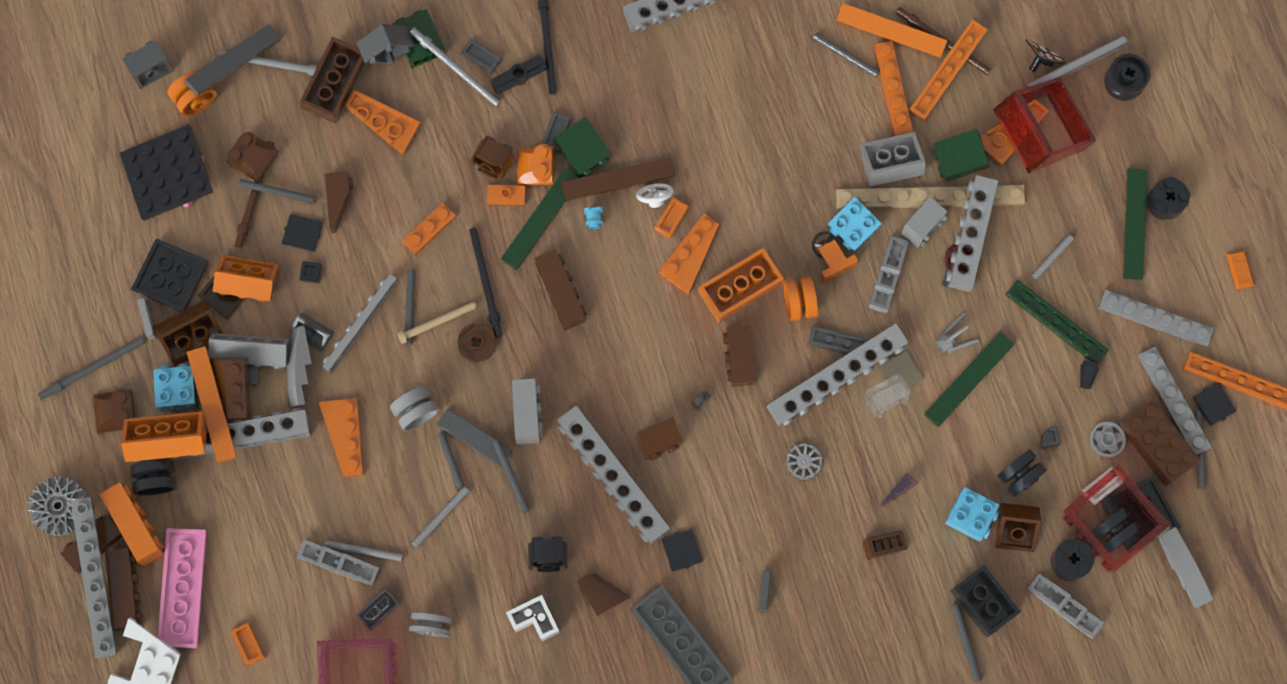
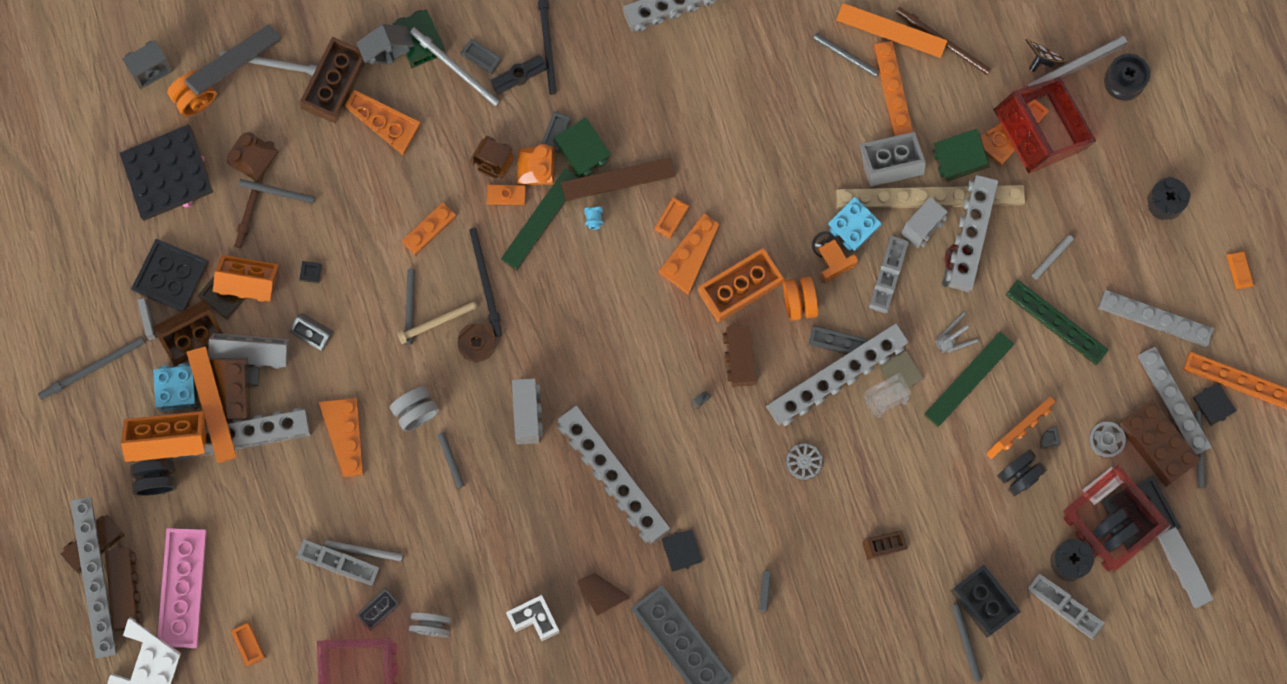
light grey wheel [28,476,87,536] -> none
reddish brown slope [93,389,135,434] -> none
orange brick [99,482,165,567] -> none
black piece [282,214,323,252] -> none
light grey slope [287,326,312,408] -> none
light grey plate [323,274,398,374] -> none
reddish brown slope [325,171,354,233] -> none
light grey bar [411,486,470,549] -> none
dark grey tile [436,409,512,467] -> none
dark grey bar [492,439,530,513] -> none
black brick [528,536,568,572] -> none
reddish brown brick [534,249,587,331] -> none
white piece [636,183,673,208] -> none
reddish brown slope [637,417,682,461] -> none
clear purple slope [881,474,919,507] -> none
orange plate [909,19,988,121] -> none
medium azure brick [945,487,1000,542] -> none
reddish brown slope [995,503,1041,552] -> none
black cone [1080,360,1099,389] -> none
dark green tile [1123,168,1147,280] -> none
none -> orange wing [986,396,1055,459]

